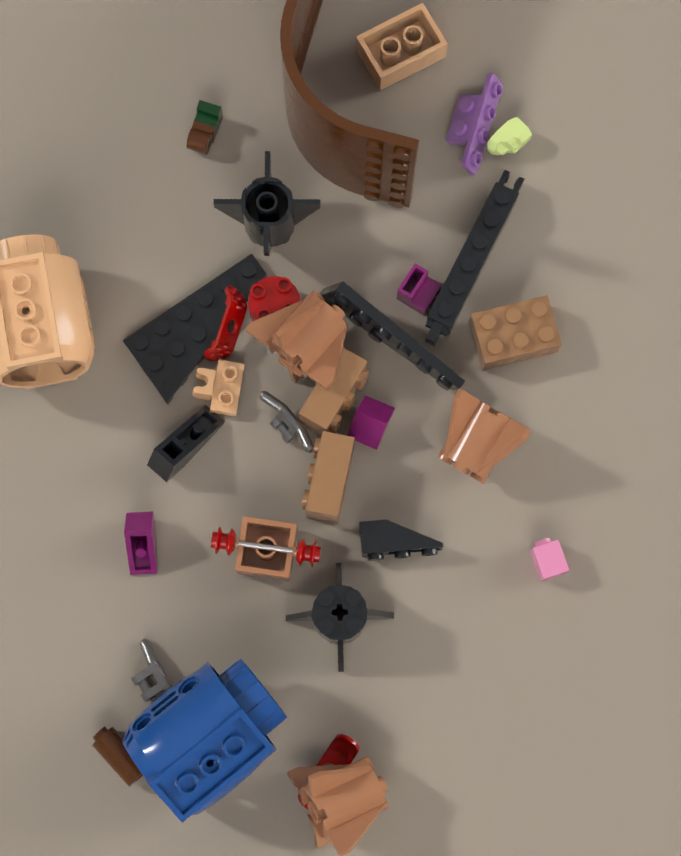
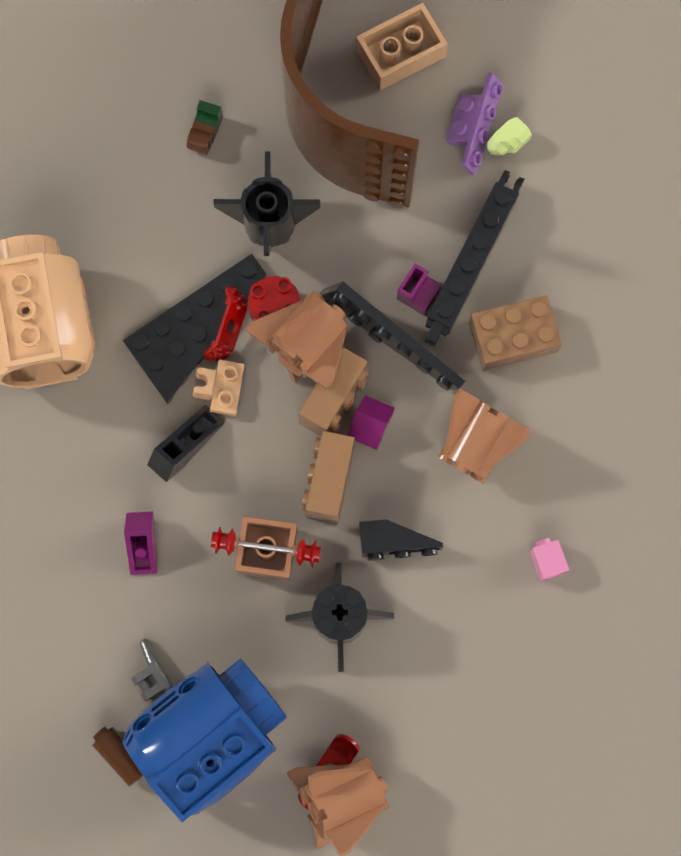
flat silver piece [259,391,314,453] -> none

